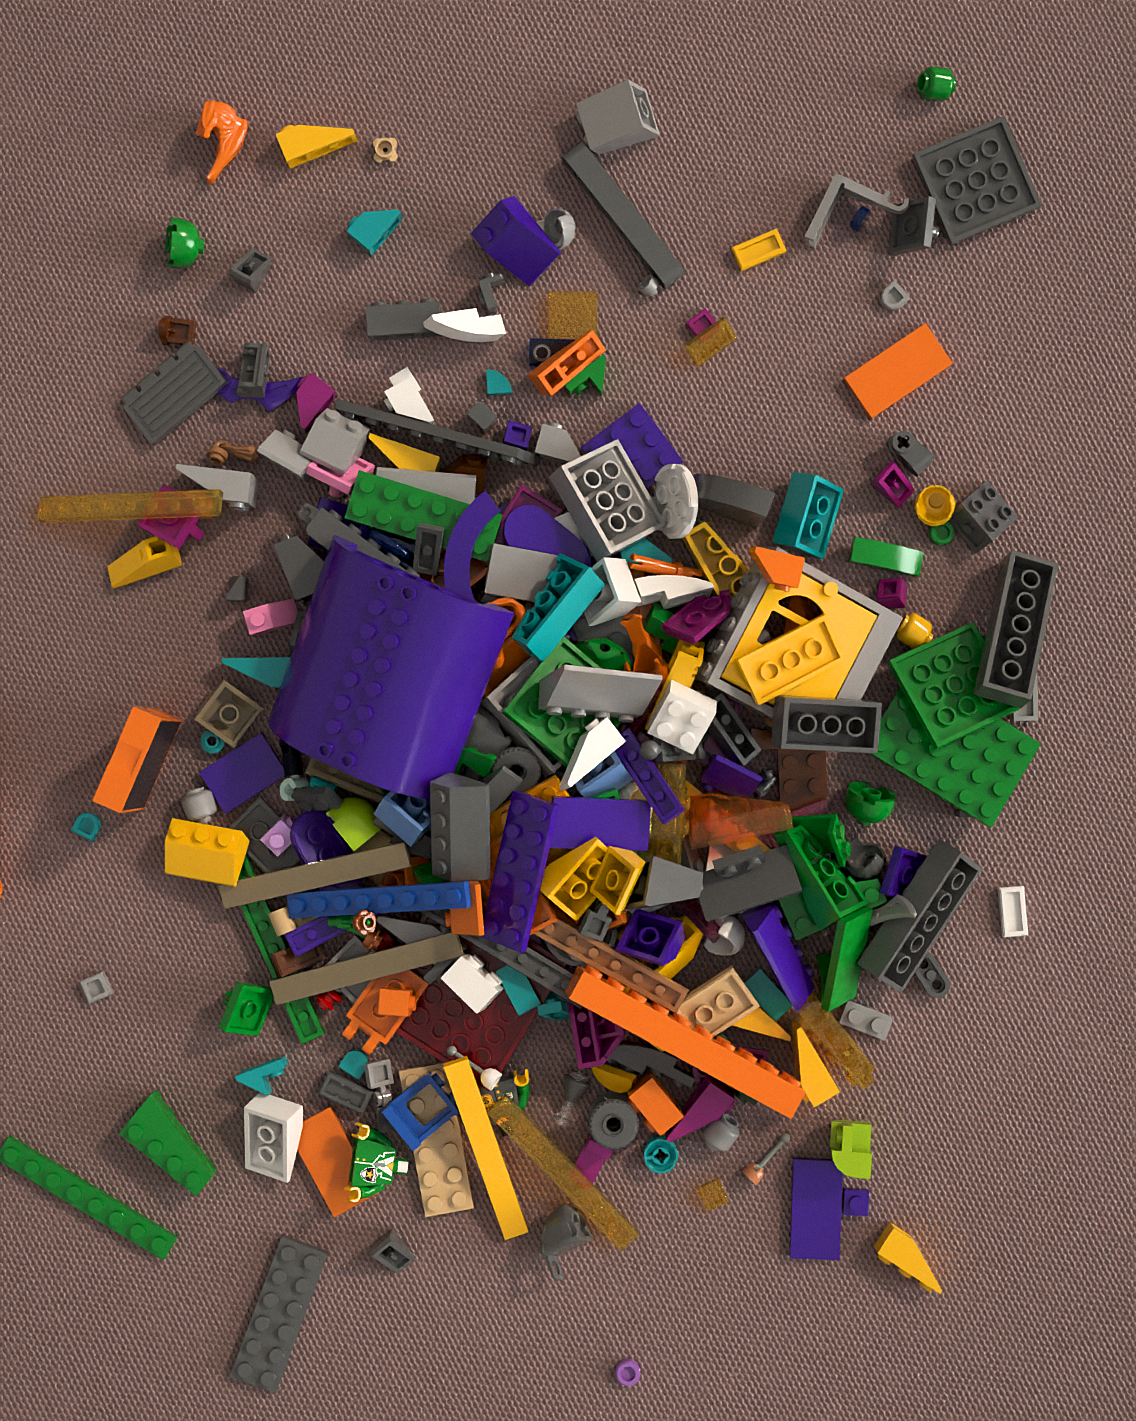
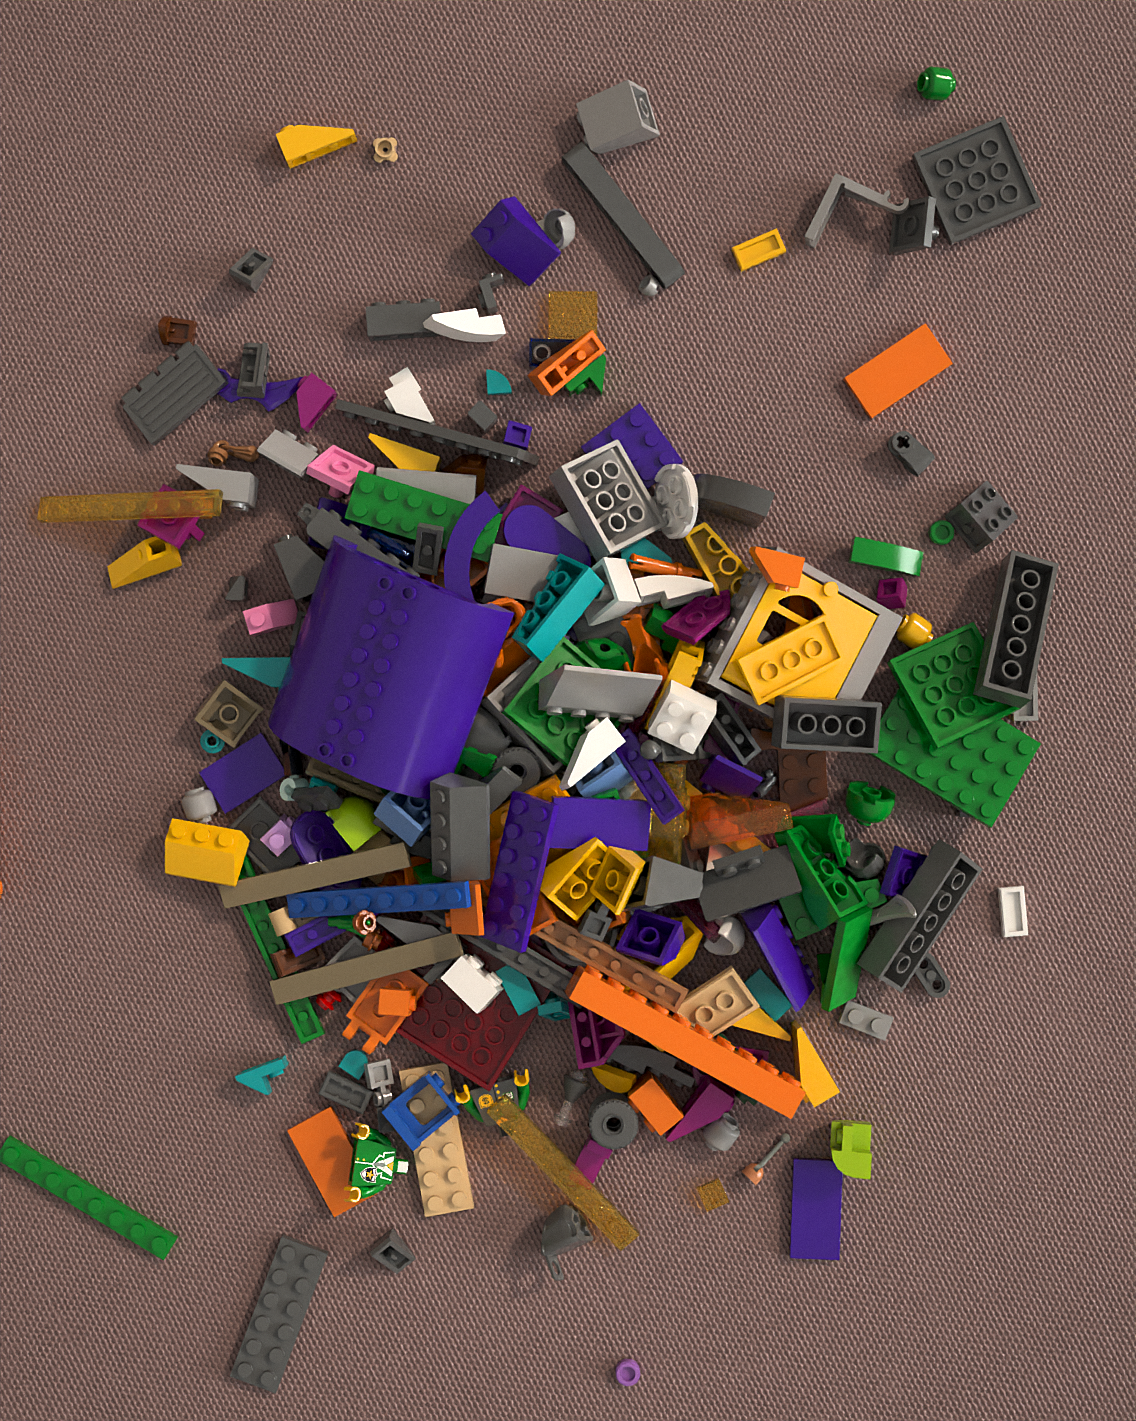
teal tile [71,812,101,842] -> none
light grey tile [79,971,113,1004] -> none
orange tile [92,706,182,813] -> none
green wedge [119,1090,217,1196] -> none
green cylinder [165,217,204,268] -> none
orange hair [195,99,248,184] -> none
green tile [218,981,274,1036] -> none
white slope [244,1092,303,1183] -> none
light grey slope [299,408,370,475] -> none
teal slope [347,209,403,256] -> none
yellow tile [443,1056,528,1240] -> none
white hinge [447,1046,502,1091] -> none
light grey slope [535,422,581,464] -> none
teal wheel [643,1135,678,1173] -> none
clear yellow tile [683,317,737,367] -> none
magenta tile [686,308,720,343] -> none
teal slope [772,472,844,559] -> none
clear yellow bracket [797,993,875,1091] -> none
dark purple plate [842,1188,869,1216] -> none
clear blue tile [850,206,871,232] -> none
magenta slope [870,461,915,508] -> none
yellow slope [874,1222,942,1294] -> none
light grey tile [880,280,910,311] -> none
yellow hair [914,485,955,526] -> none

